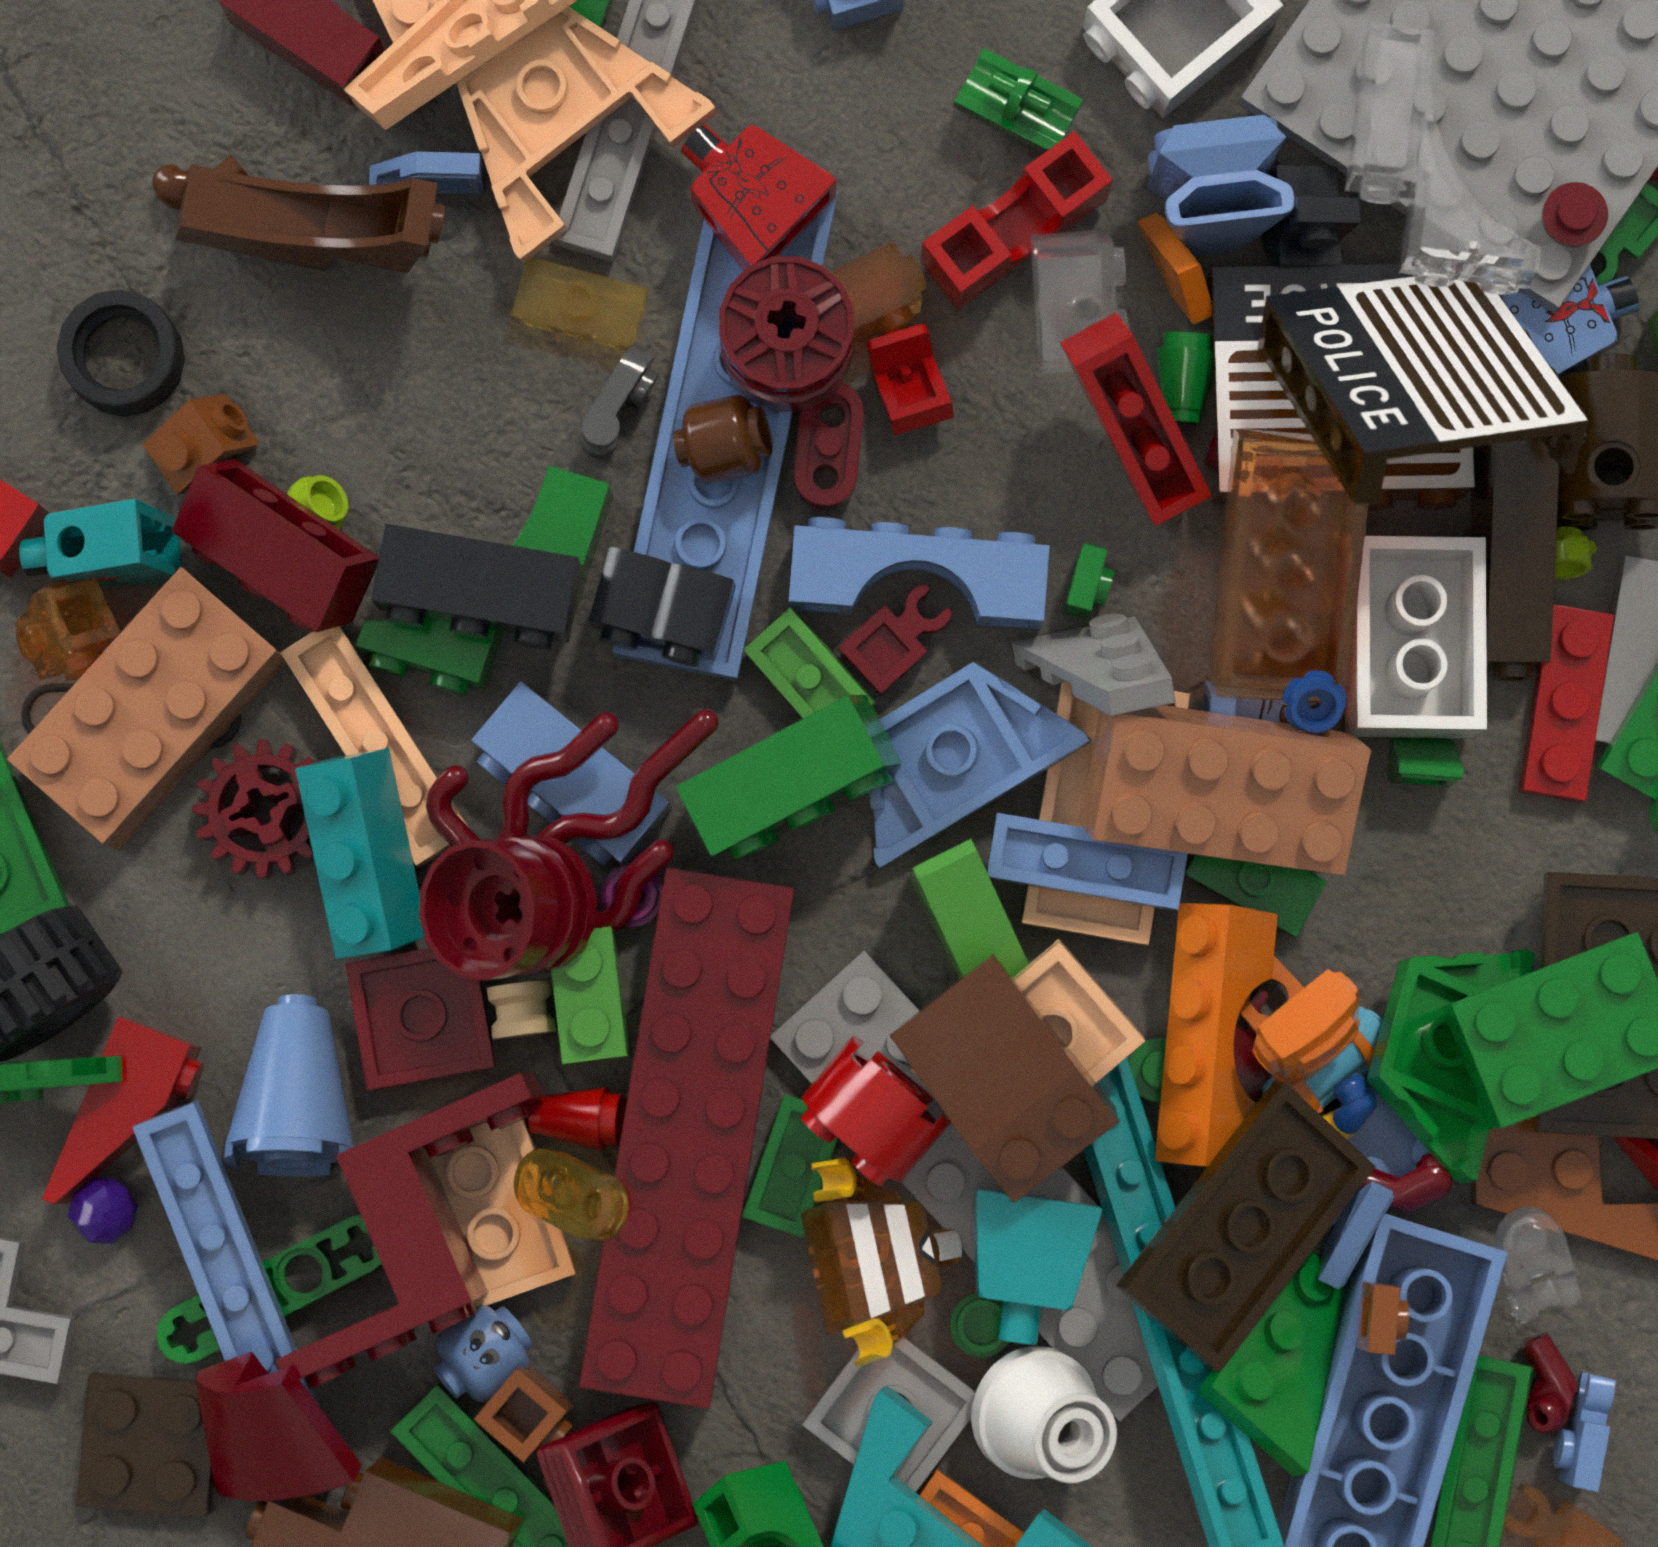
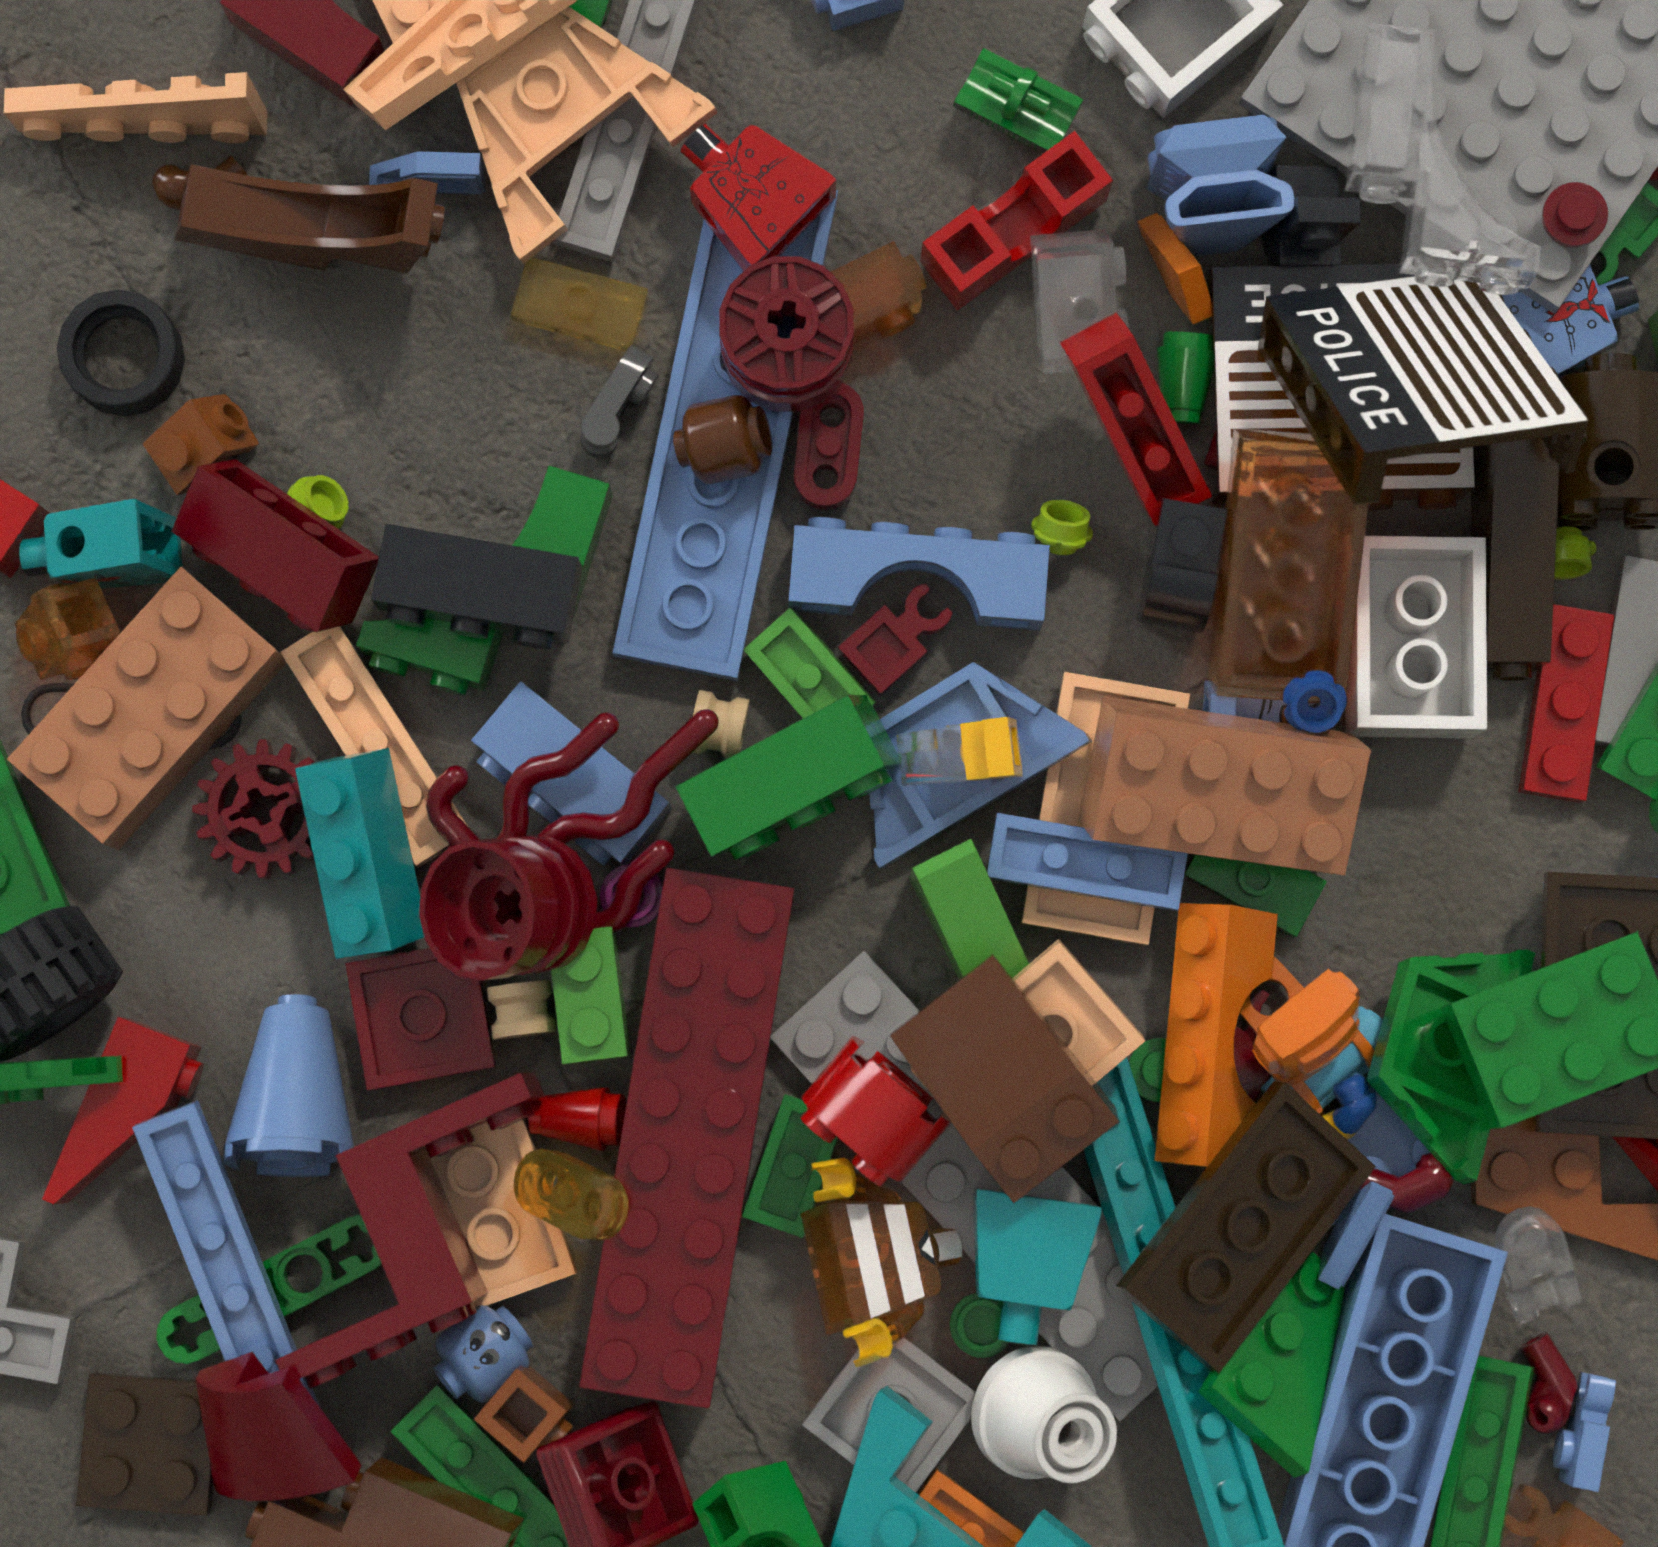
dark purple tile [67,1177,138,1244] -> none
black brick [588,547,736,667] -> none
red bracket [866,324,954,436] -> none
light grey wing [1012,614,1176,716] -> none
green plate [1062,543,1114,620] -> none
dark orange plate [1357,1282,1409,1355] -> none
green slope [1388,737,1463,787] -> none
none -> light nougat wing [4,72,268,143]
none -> tan wheel [692,690,750,759]
none -> leg [896,717,1023,786]
none -> lime plate [1031,500,1093,555]
none -> black brick [1136,497,1228,633]

